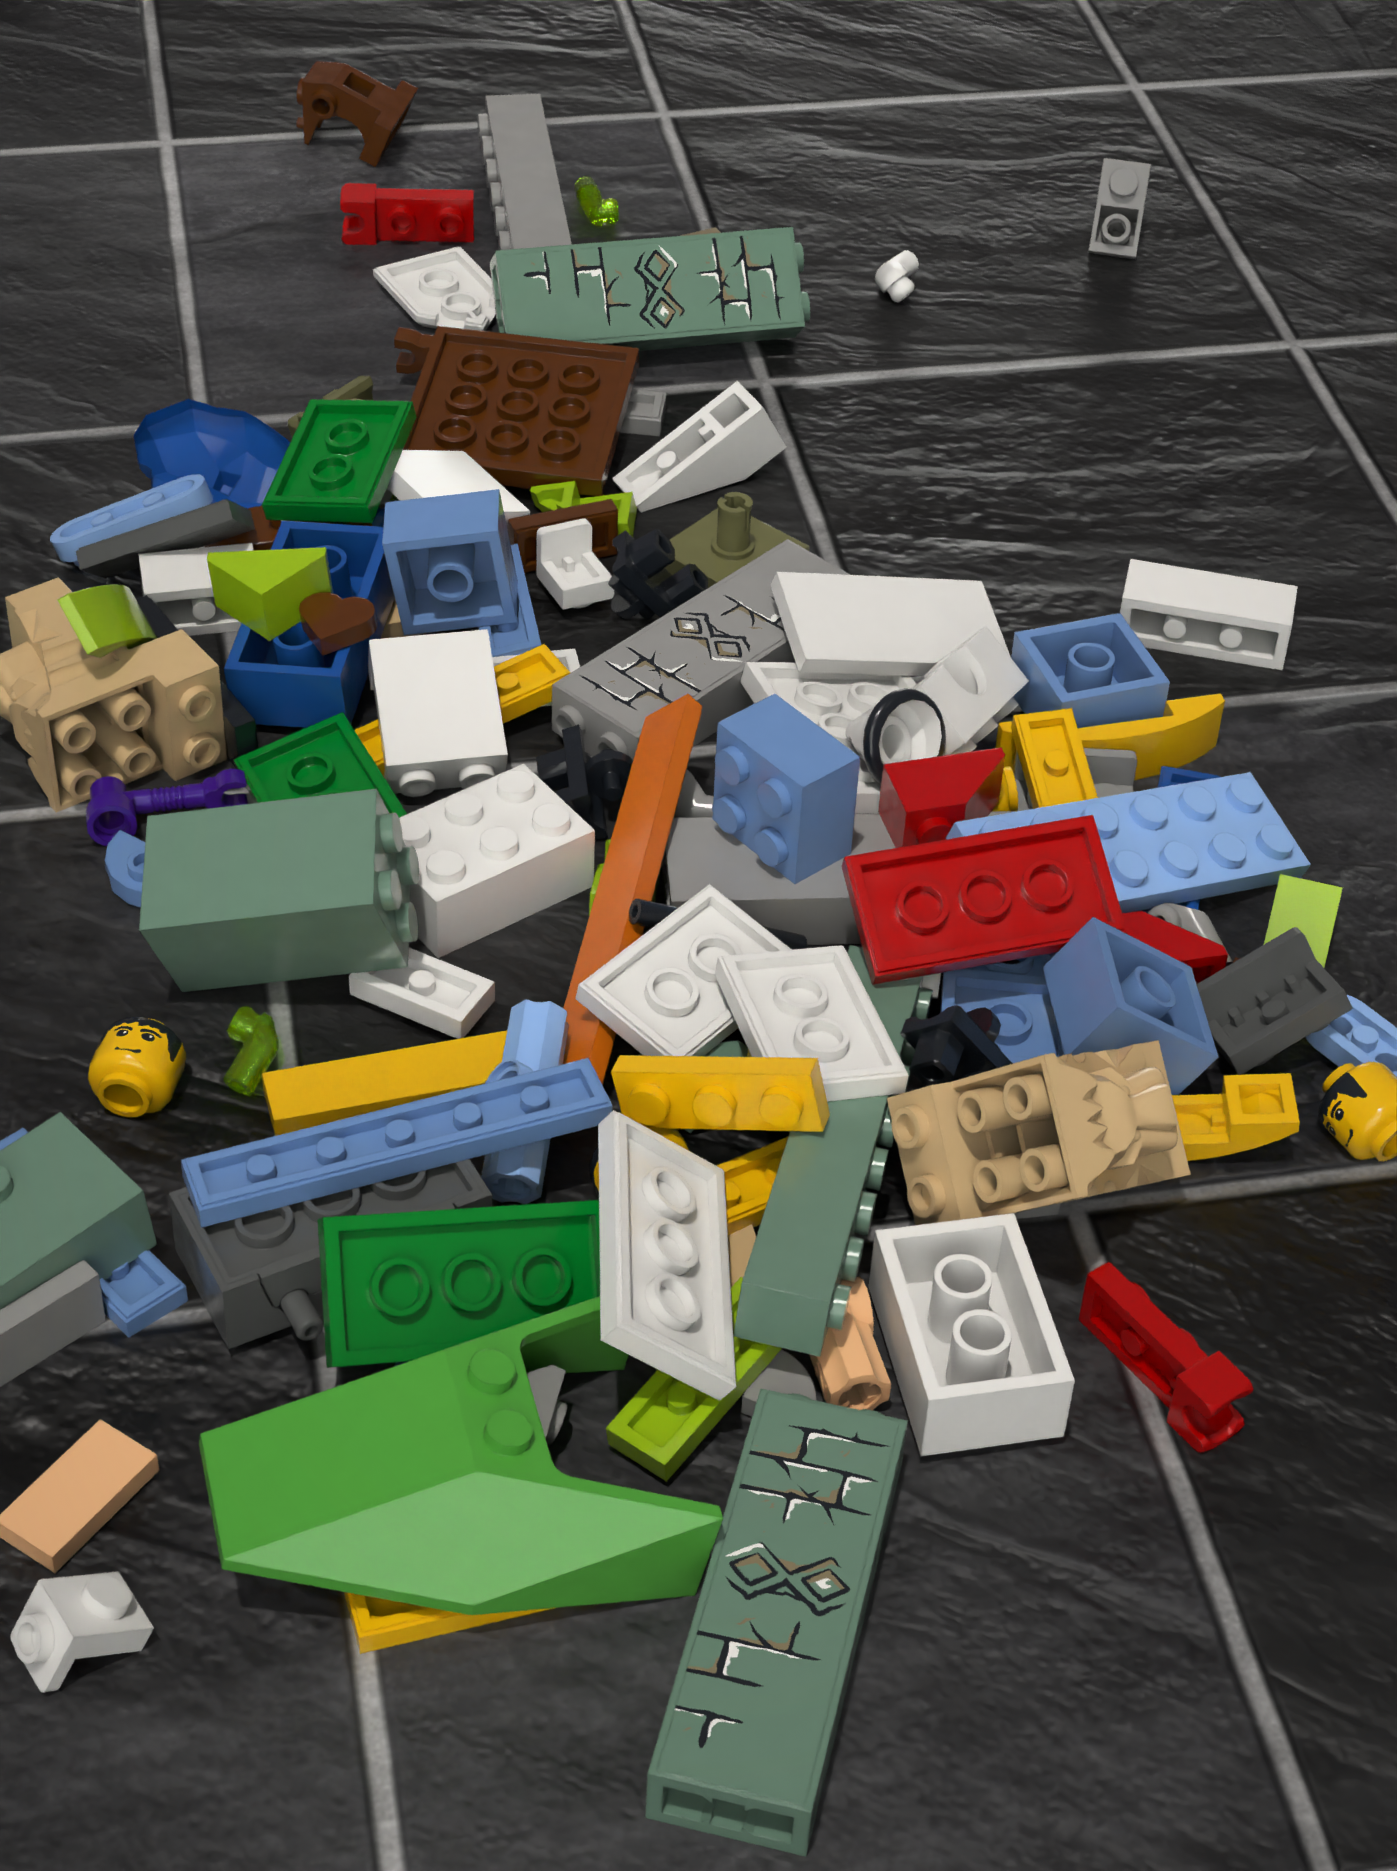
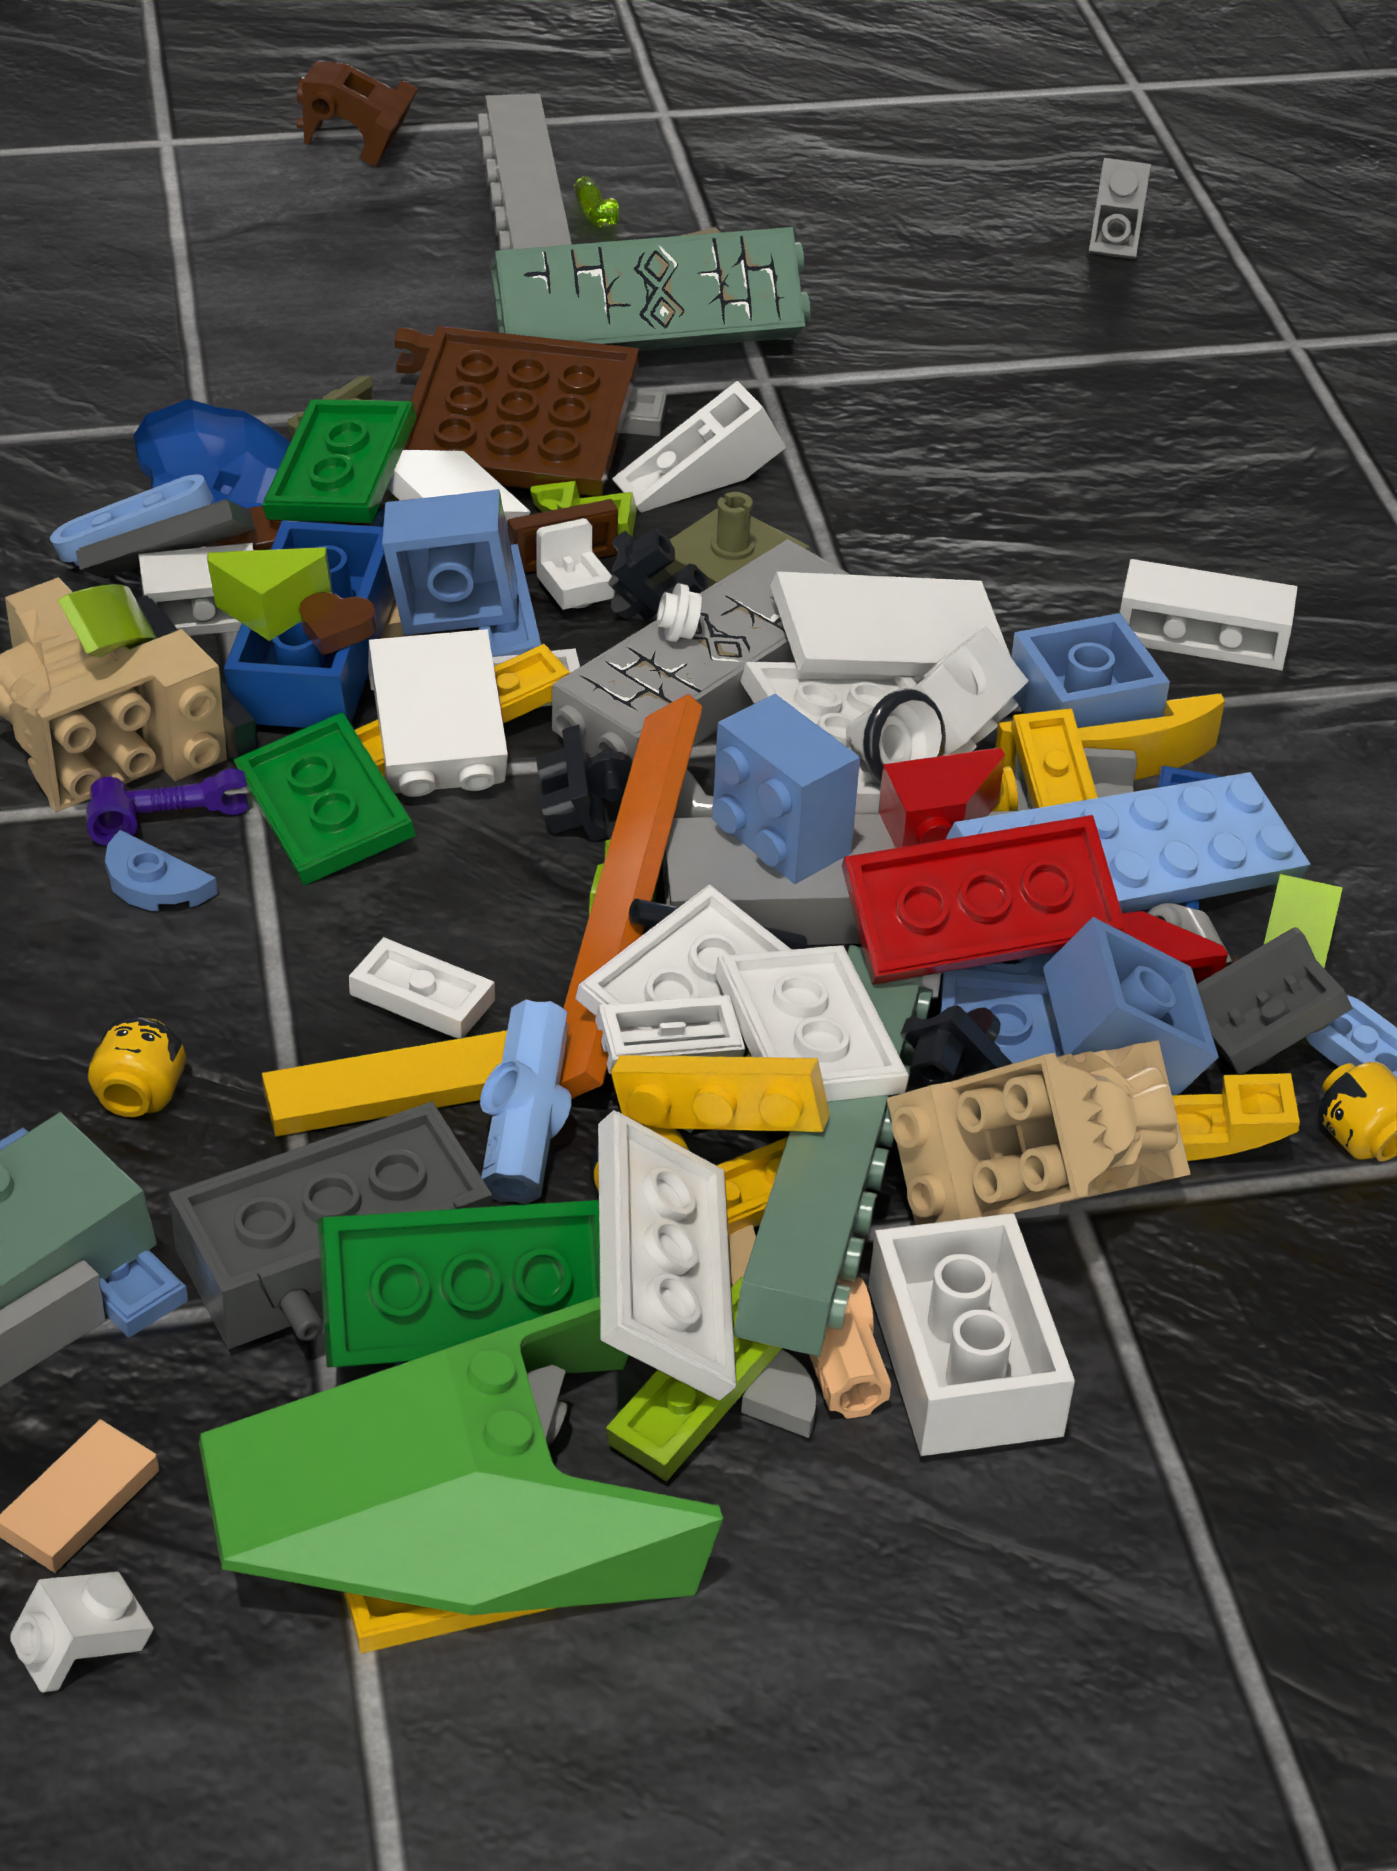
sand green brick [139,789,419,992] -> none
medium blue tile [181,1058,613,1228] -> none
clear neon green arm [223,1006,279,1096] -> none
red plate [340,183,474,245] -> none
white tile [373,246,496,331] -> none
white brick [399,764,595,958] -> none
sand green brick [645,1389,908,1857] -> none
white arm [875,250,919,302] -> none
red plate [1078,1262,1253,1453] -> none
none -> white tile [595,995,745,1074]
none -> white plate [657,583,702,642]

